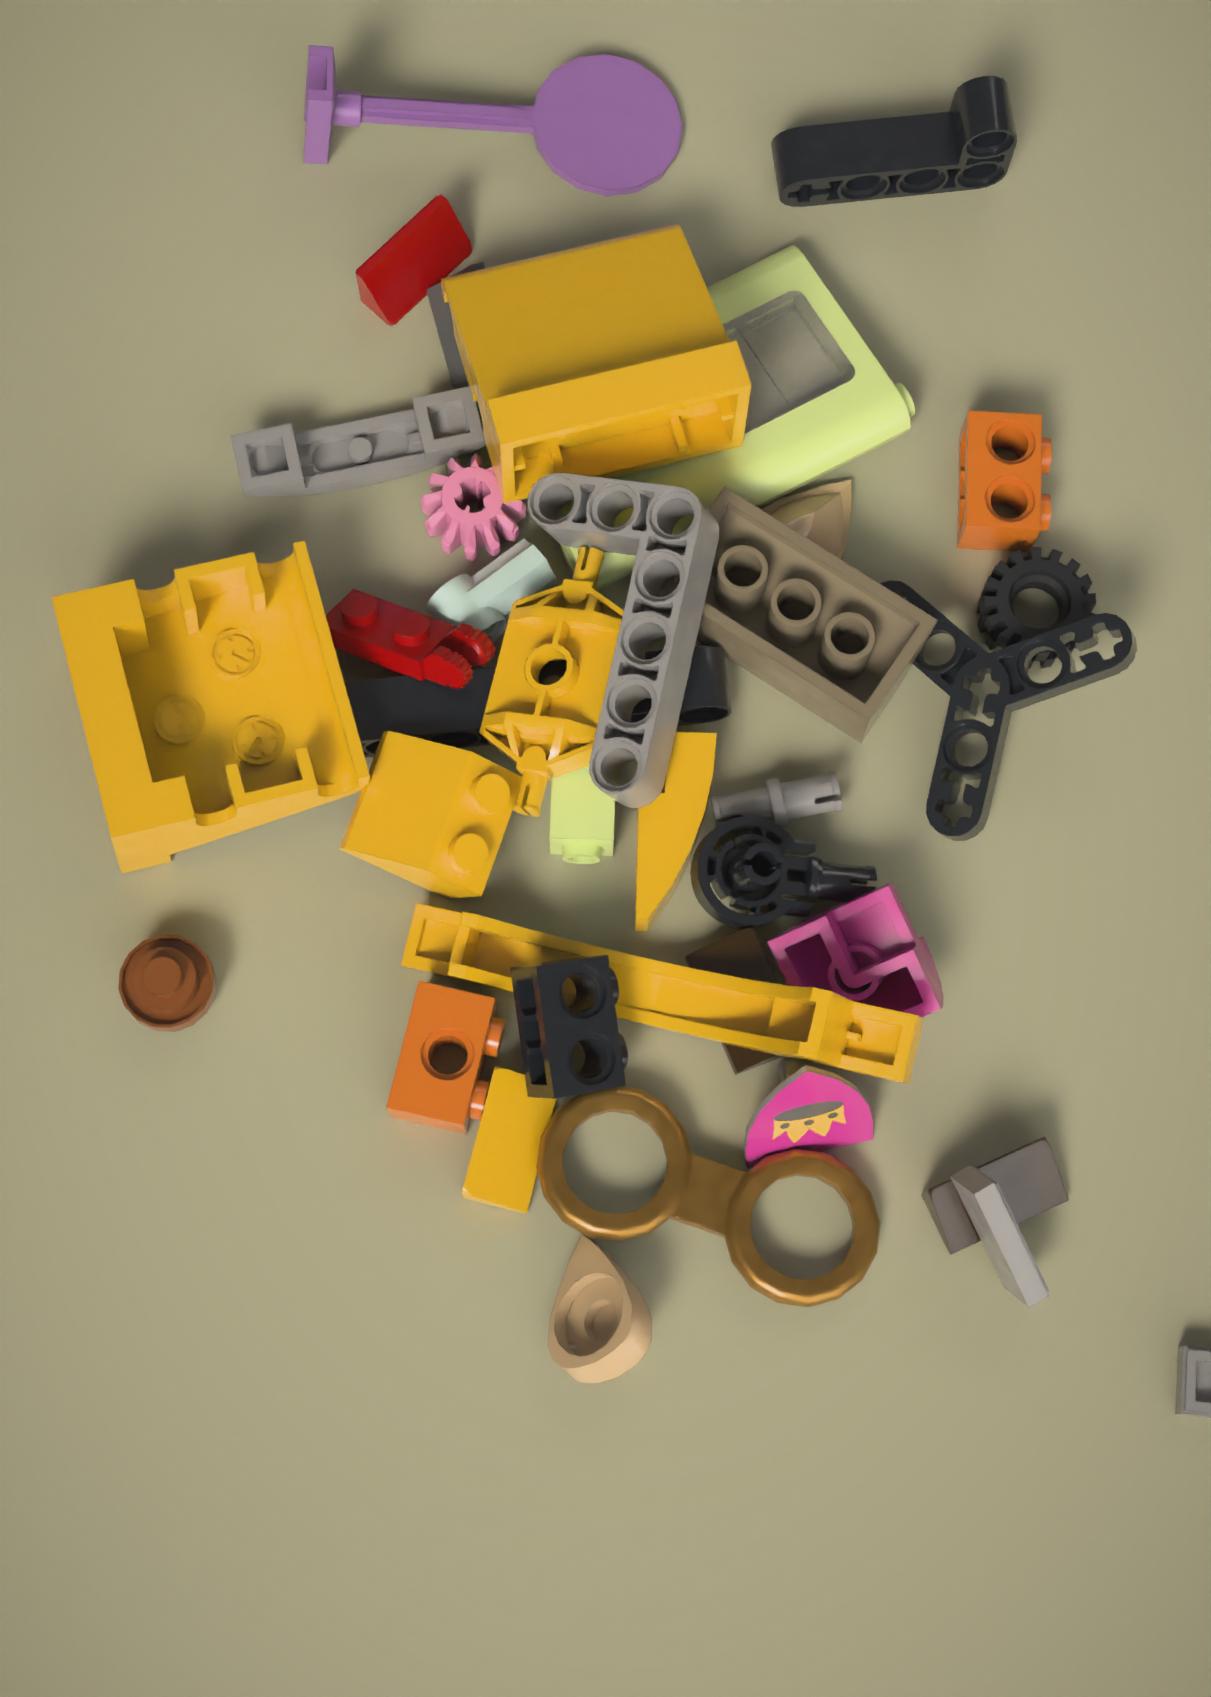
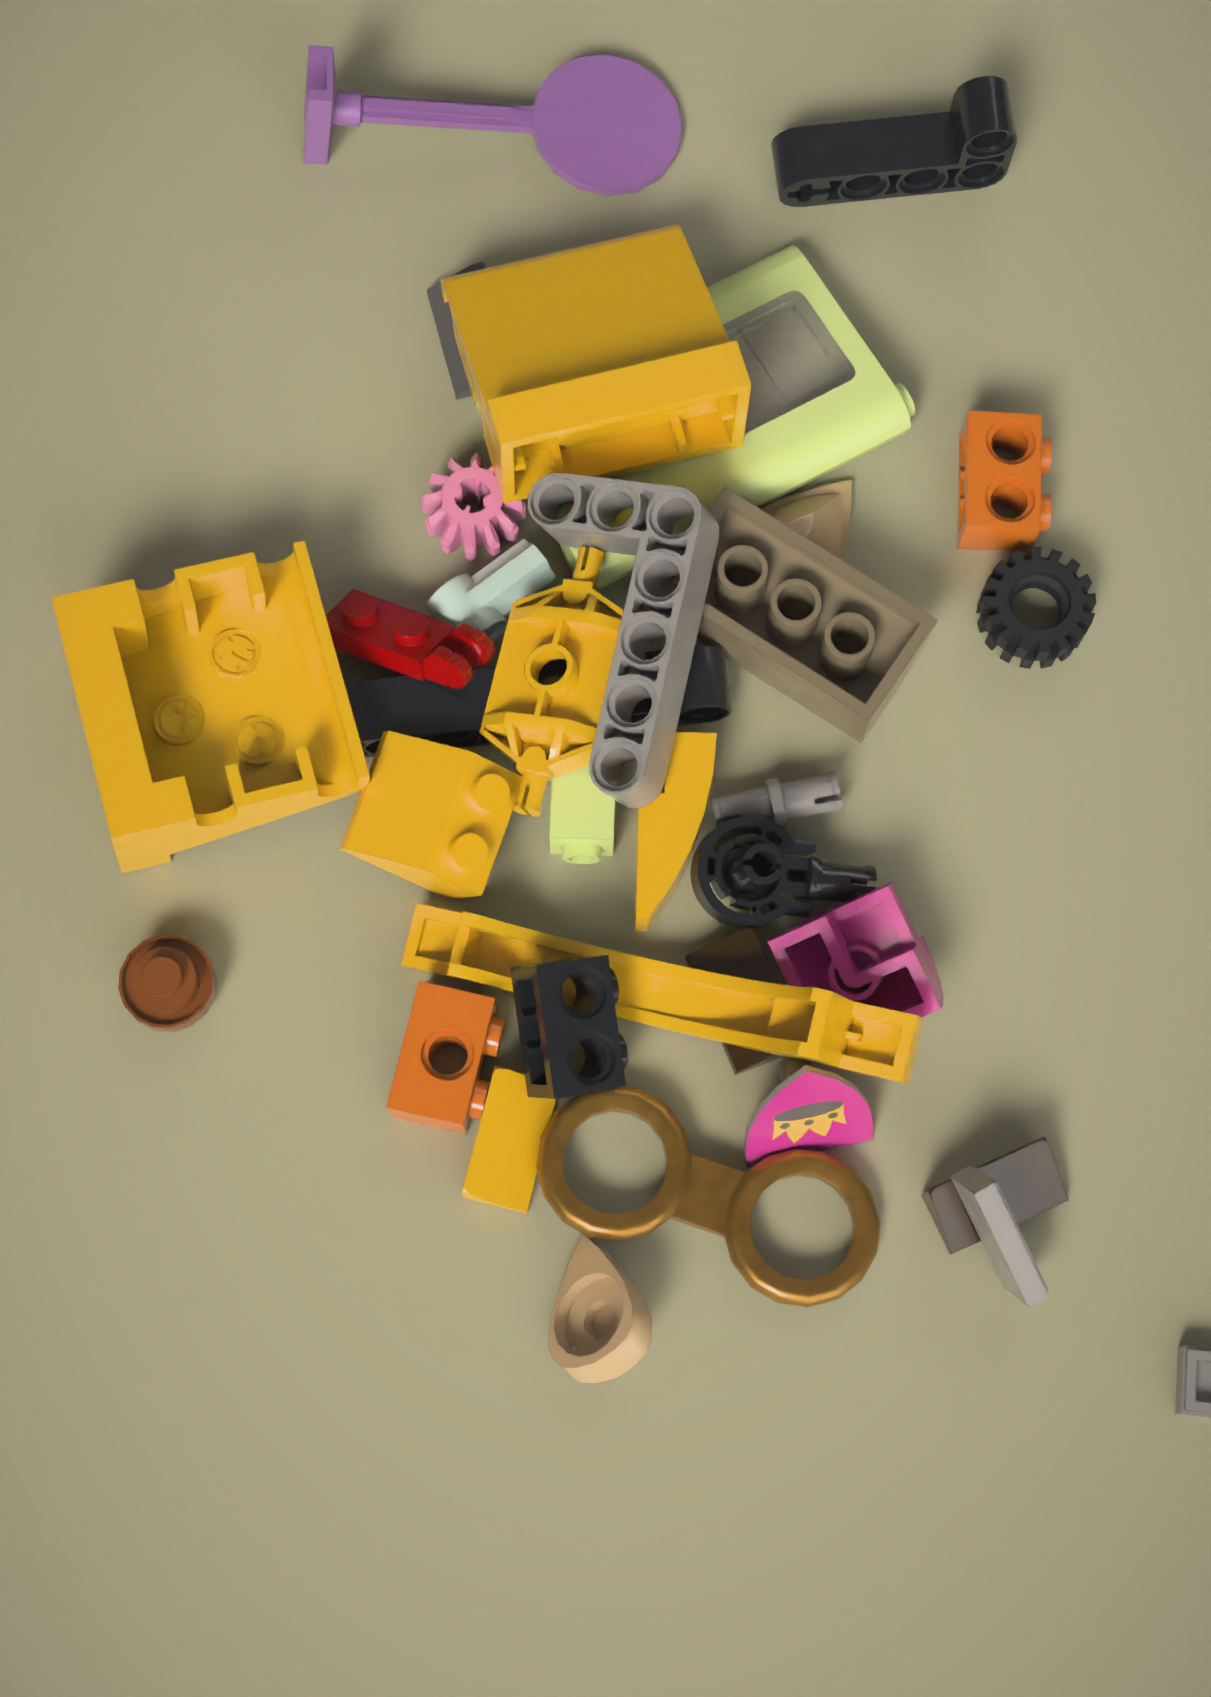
light grey slope [231,386,485,497] -> none
red slope [355,194,472,326] -> none
black piece [879,580,1137,841] -> none

